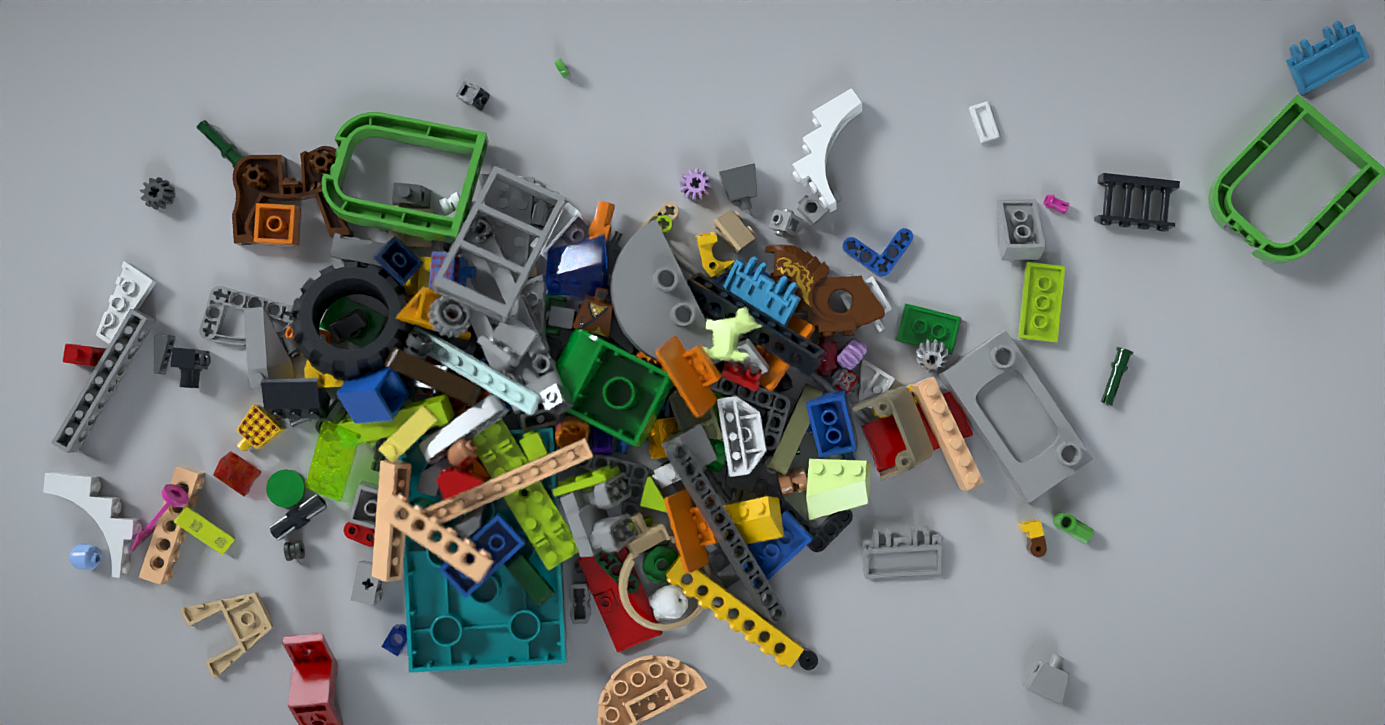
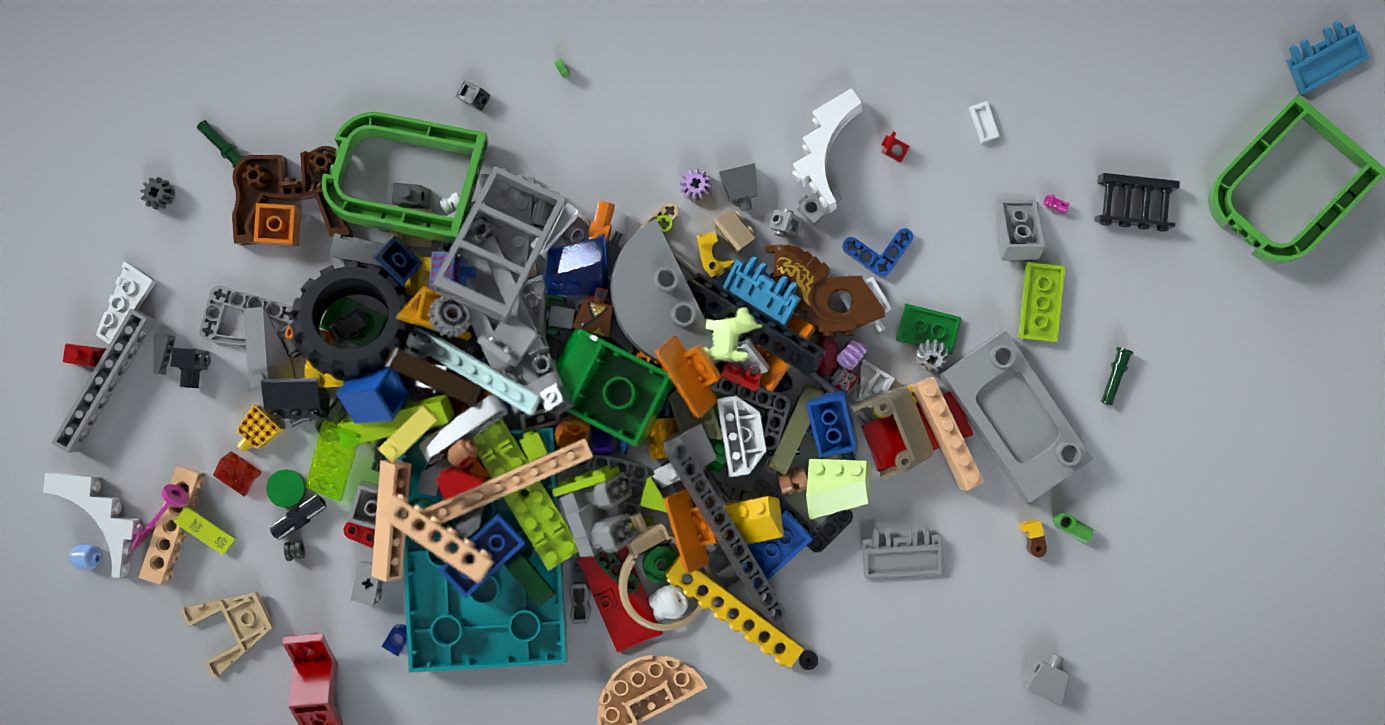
none -> red bracket [881,131,910,163]

